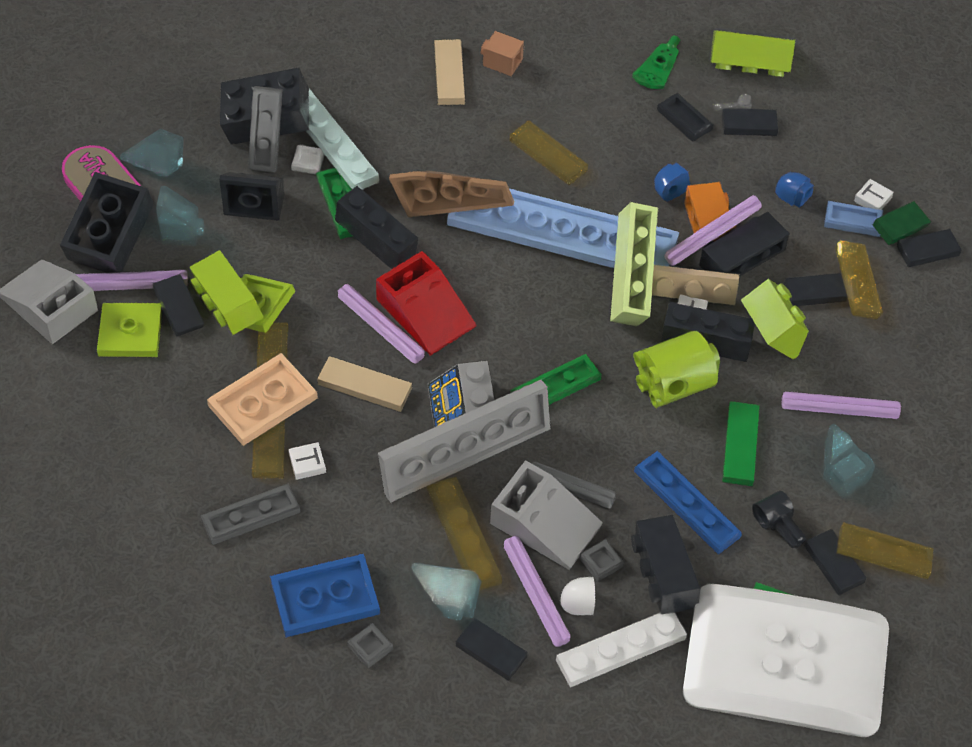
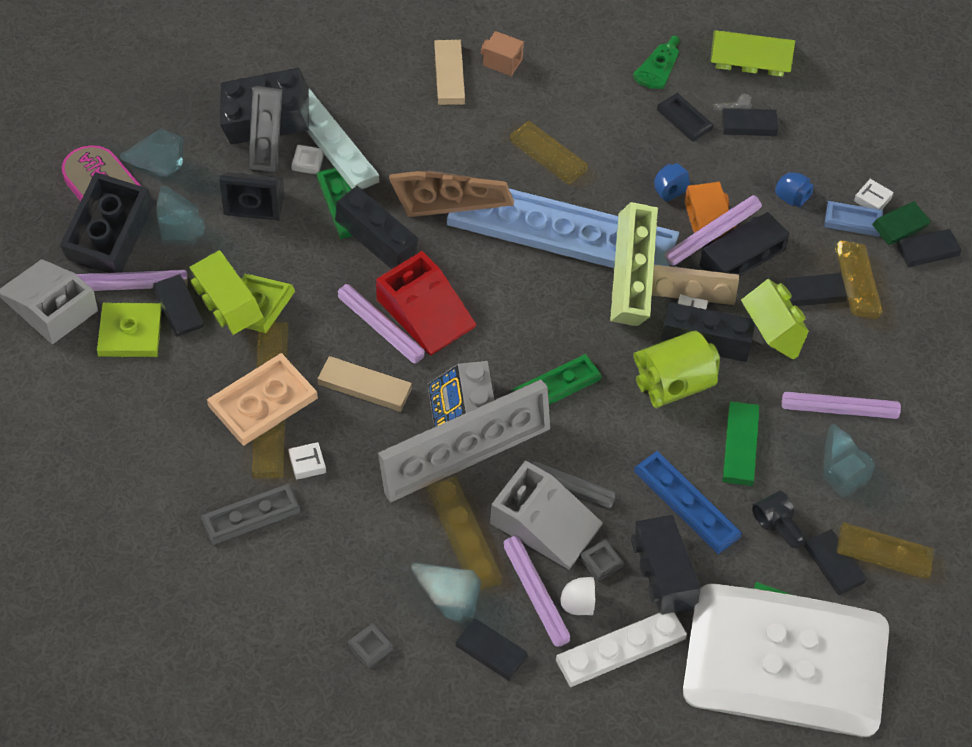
blue plate [270,554,380,638] -> none

